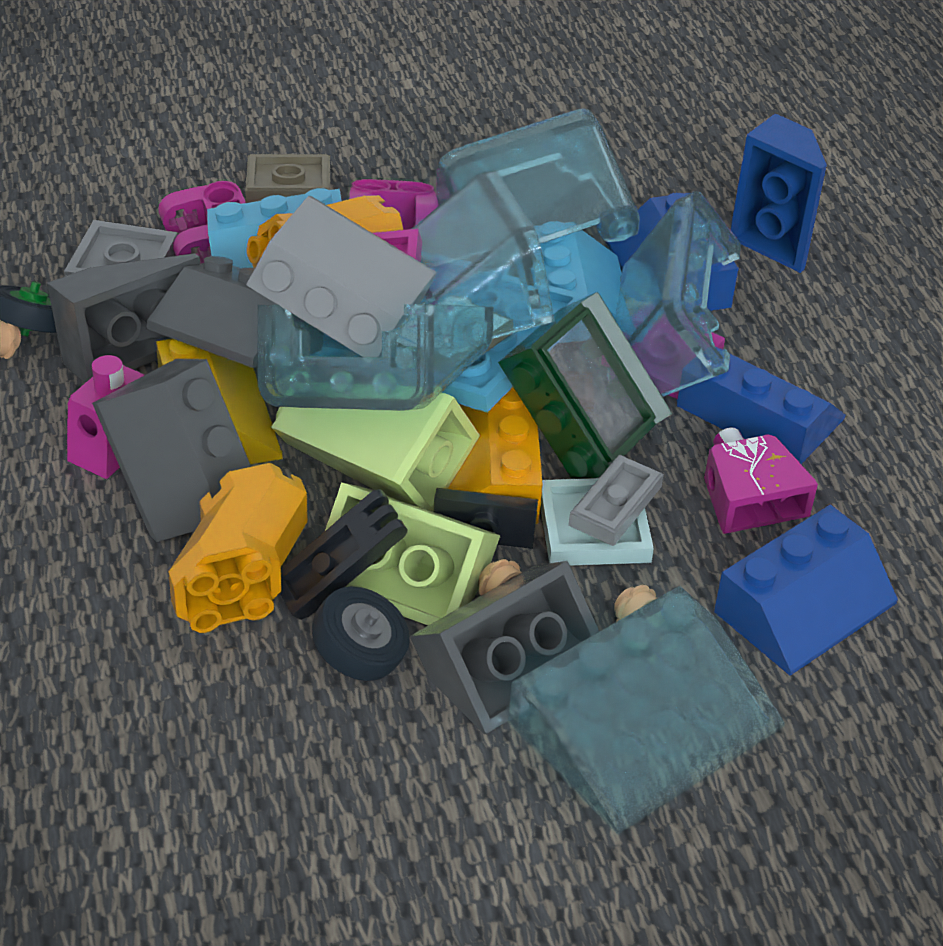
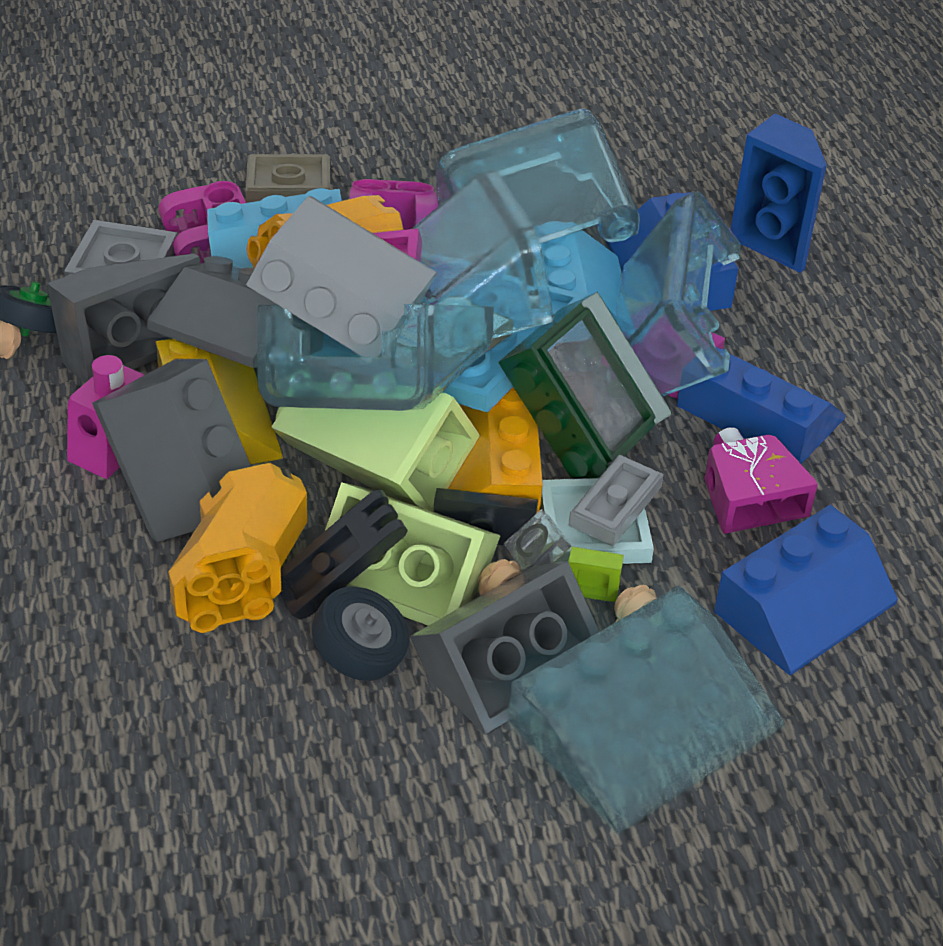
none -> clear tile [504,509,571,572]
none -> lime plate [569,546,624,602]

